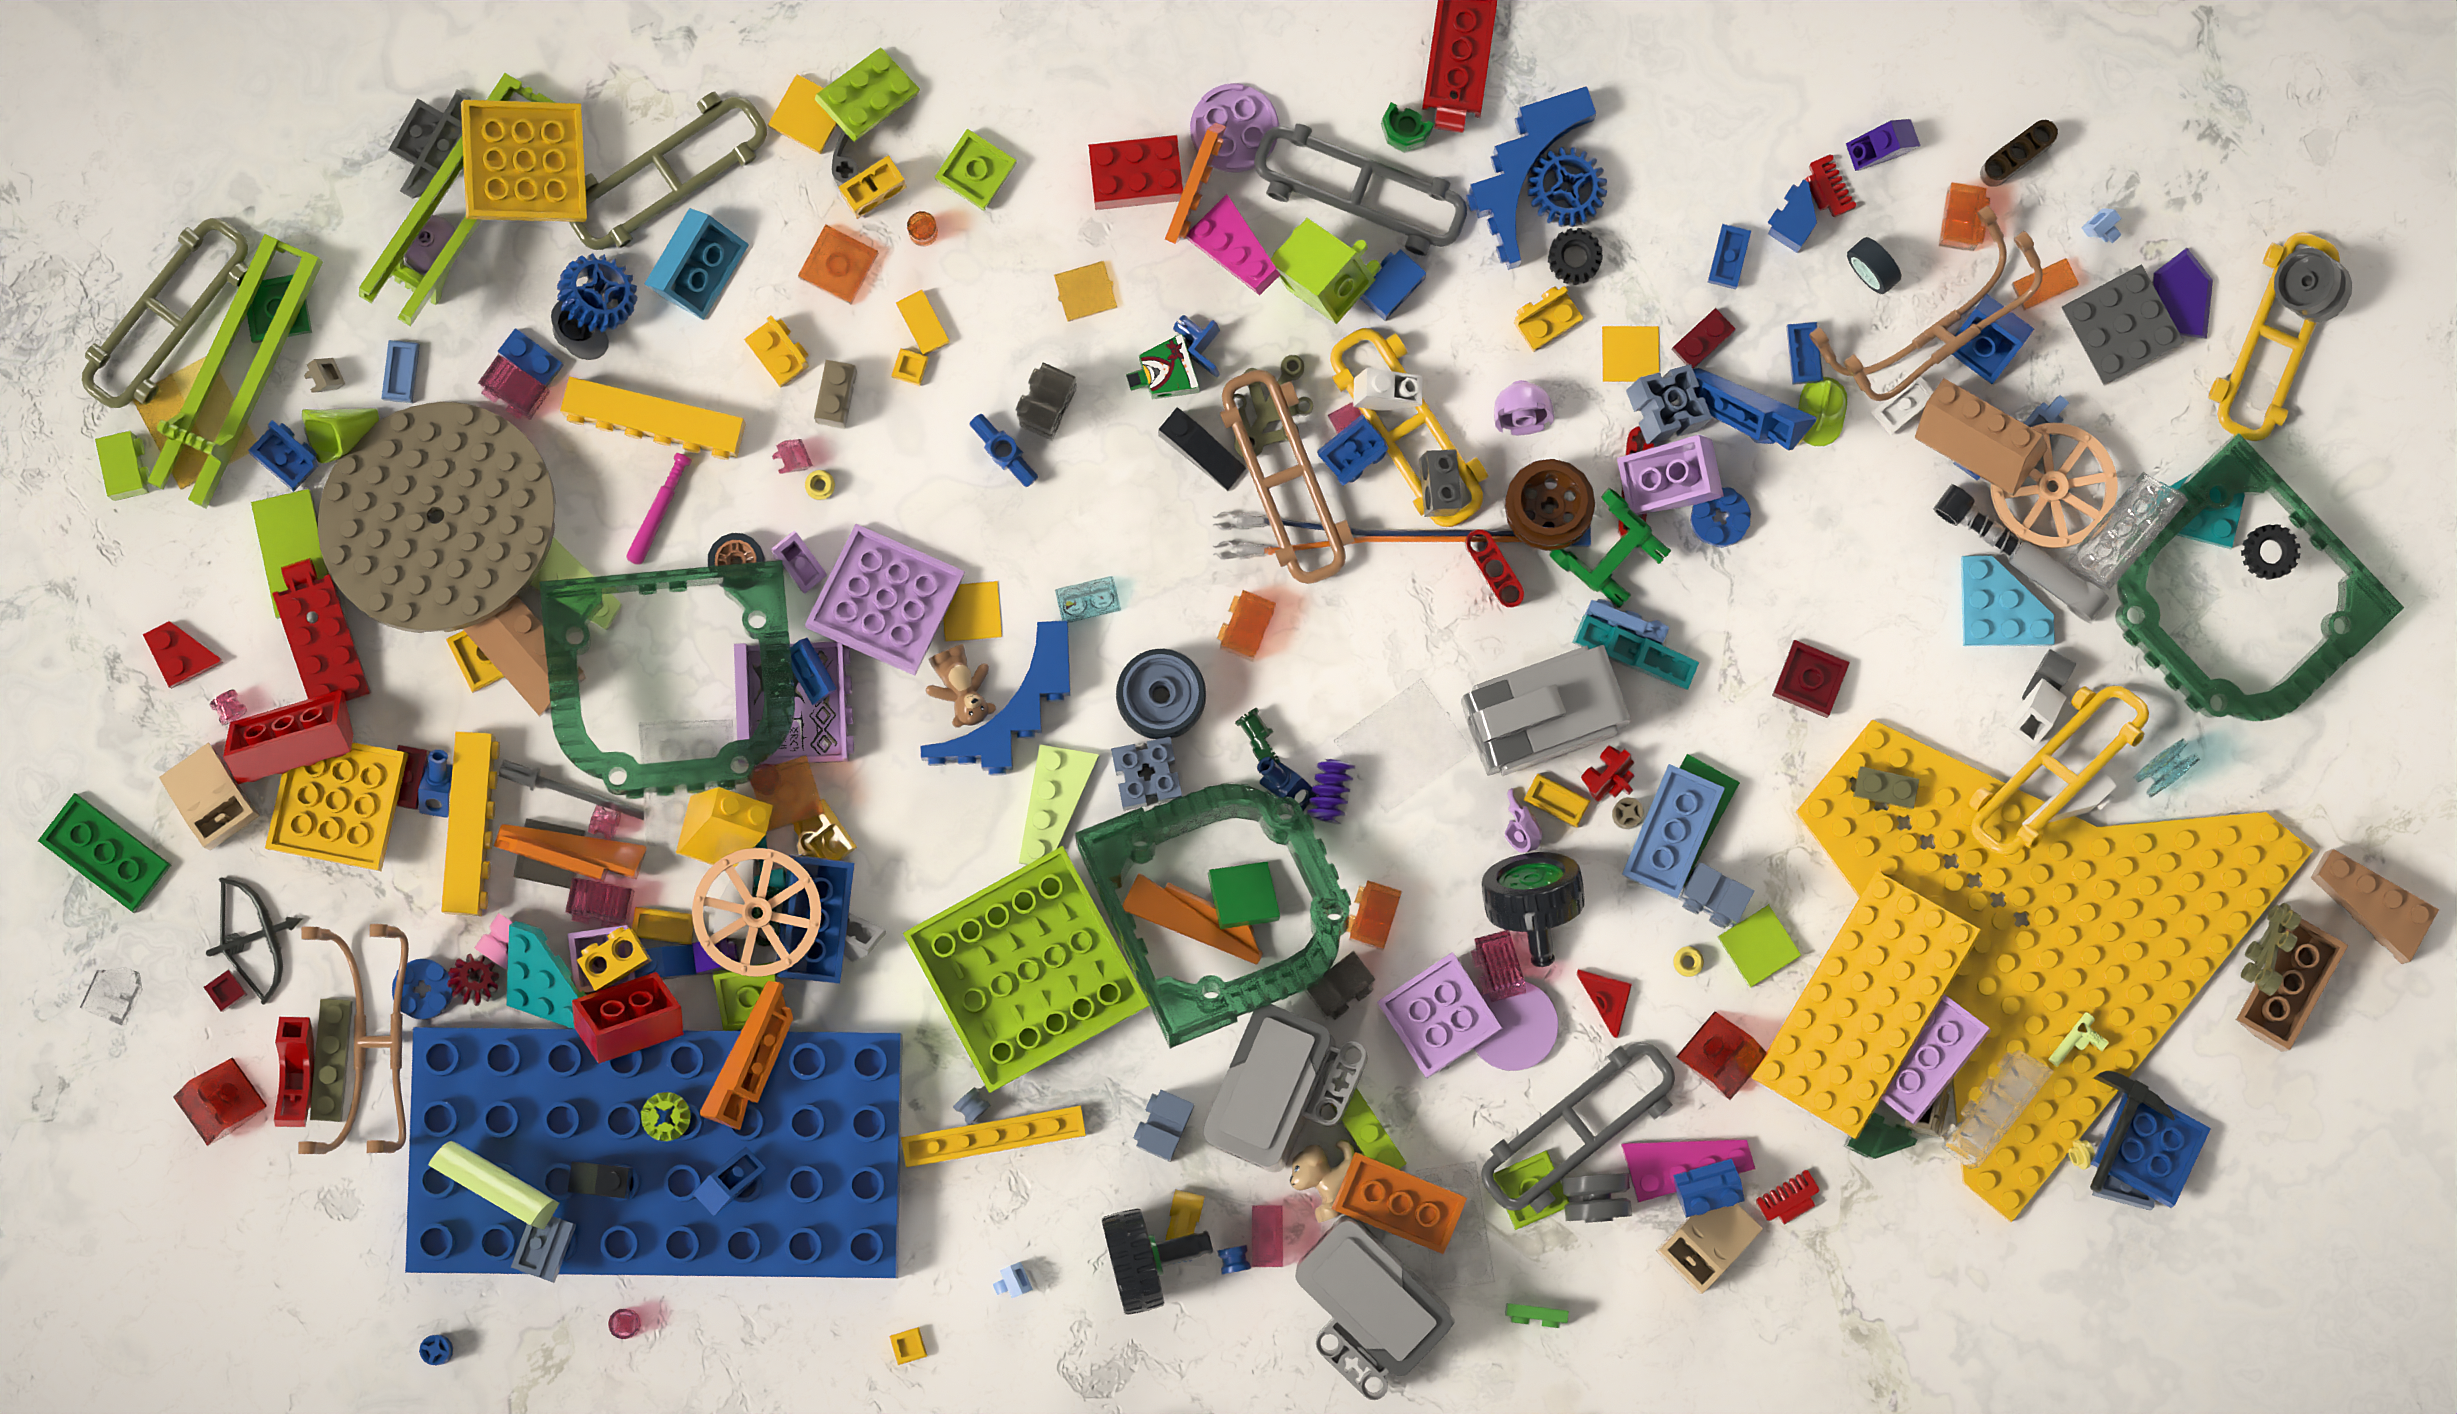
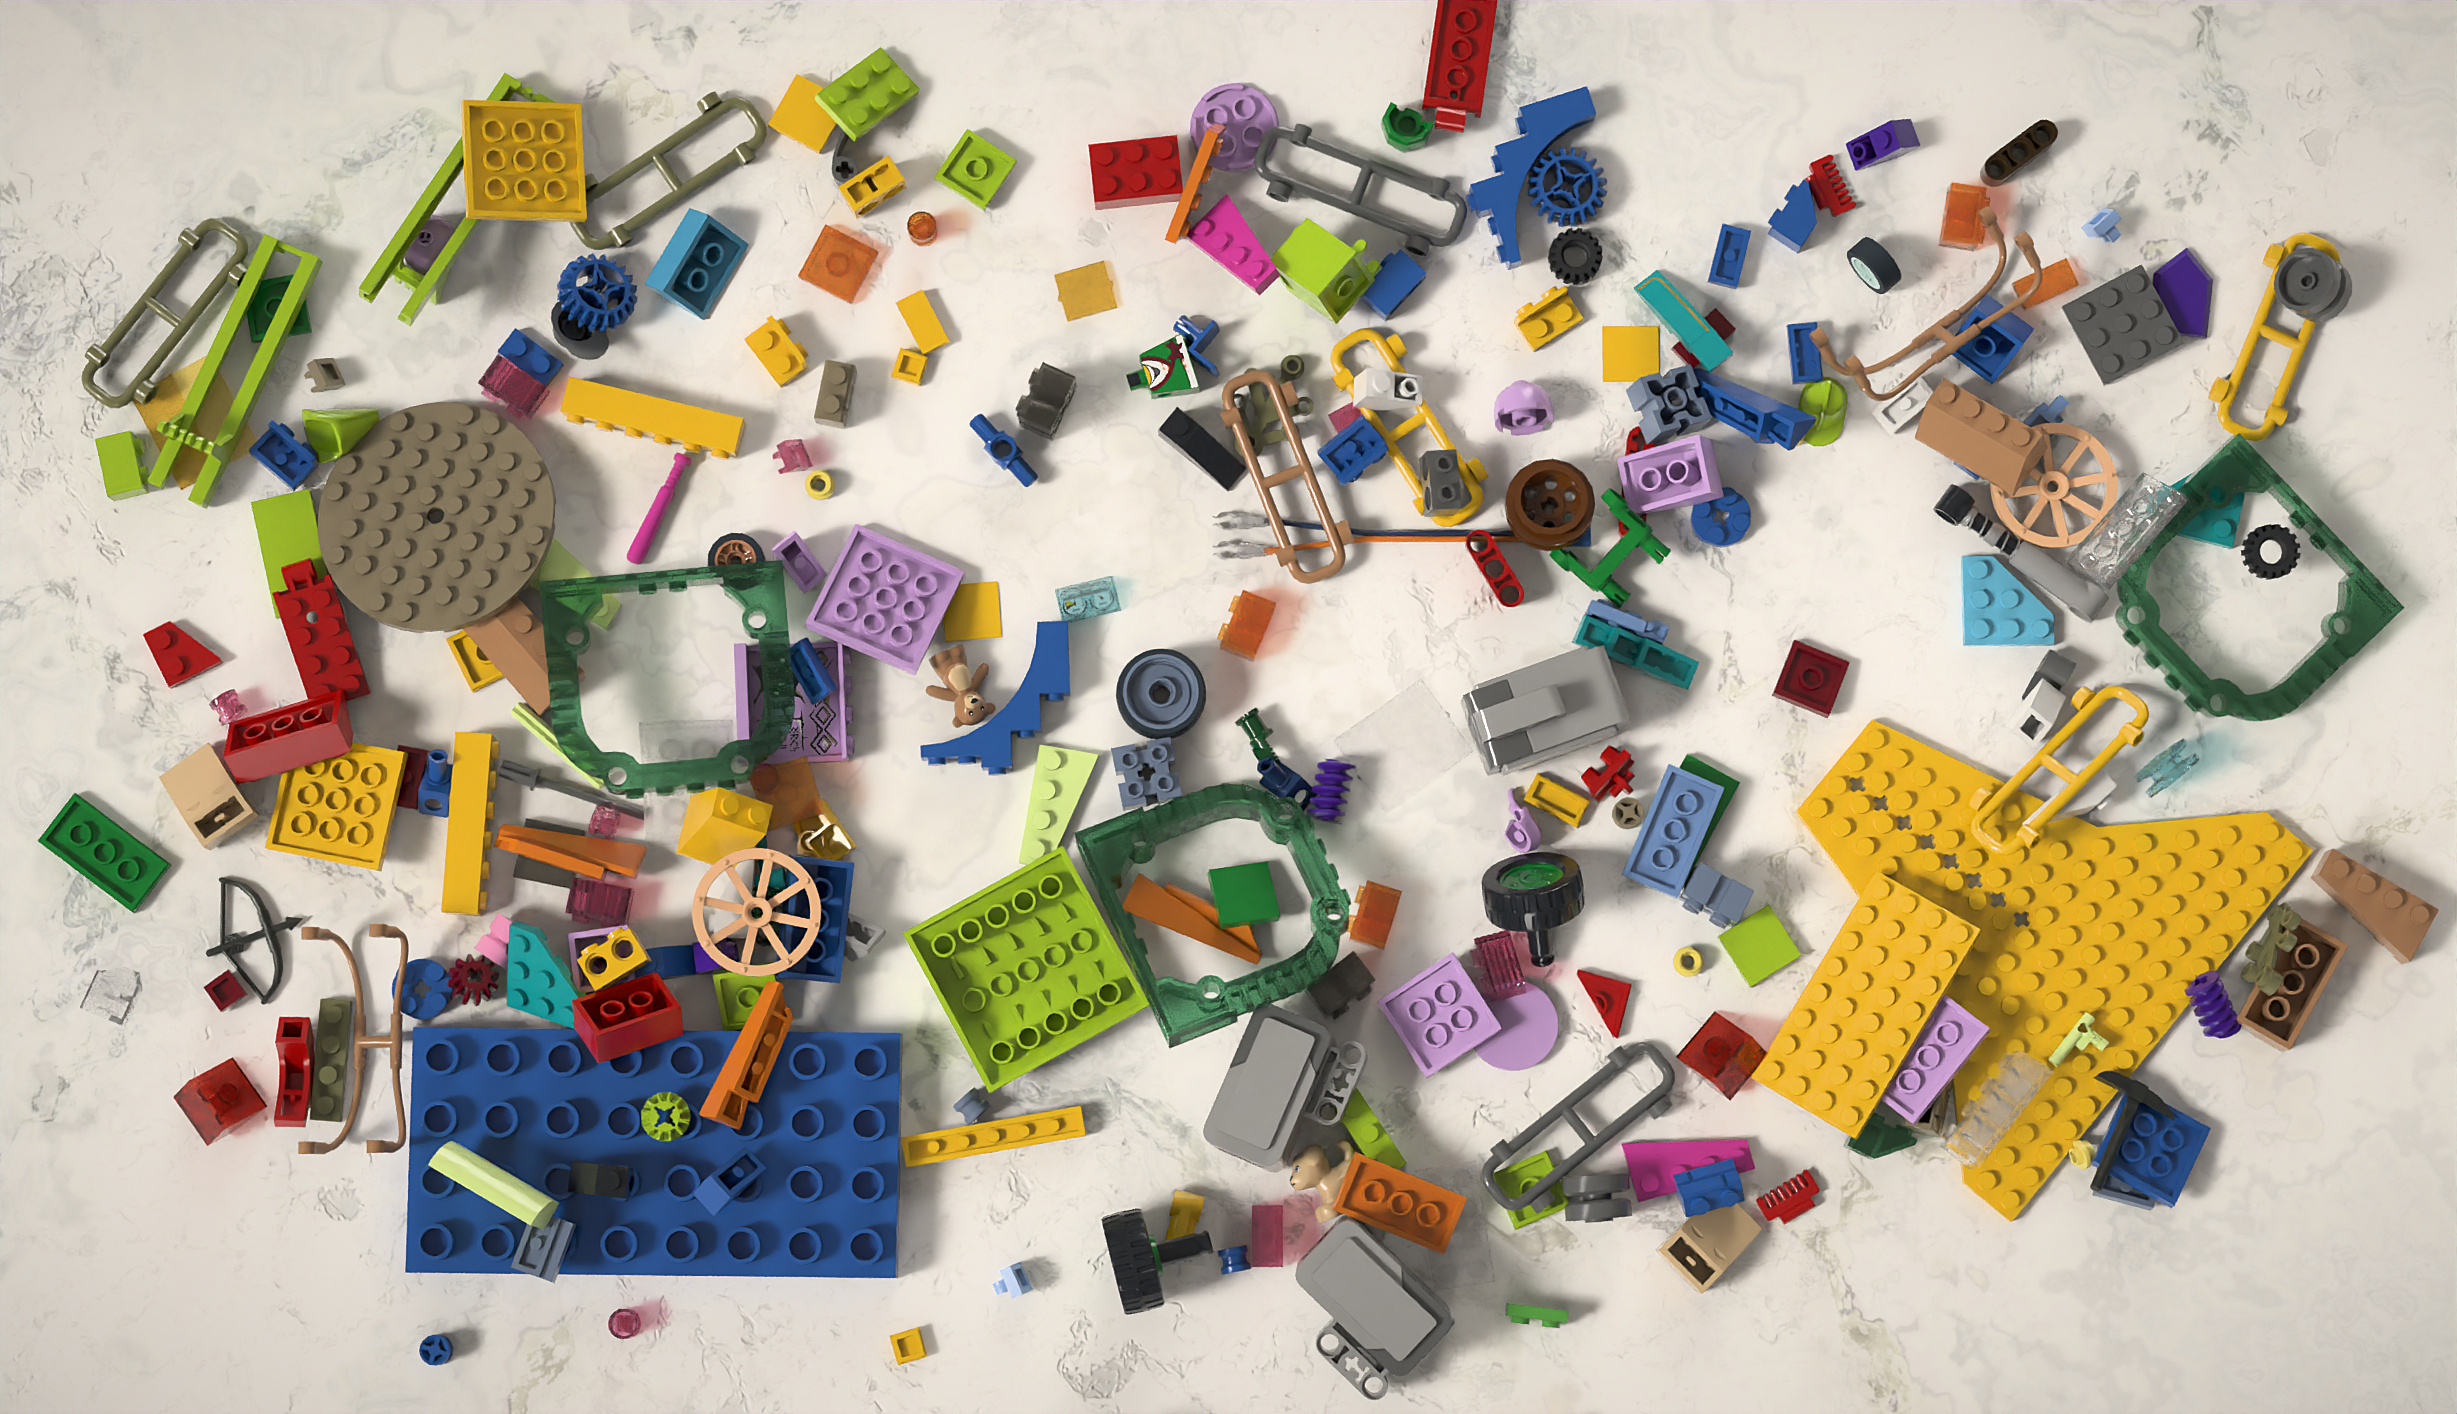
medium blue tile [381,340,420,403] -> none
dark grey plate [388,89,471,199] -> none
yellow tile [632,907,694,945] -> none
sand blue brick [1133,1089,1194,1162] -> none
olive plate [1853,766,1919,810] -> none
none -> yellowish green axle [511,702,609,789]
none -> teal slope [1634,270,1733,373]
none -> dark purple piece [2184,971,2242,1039]

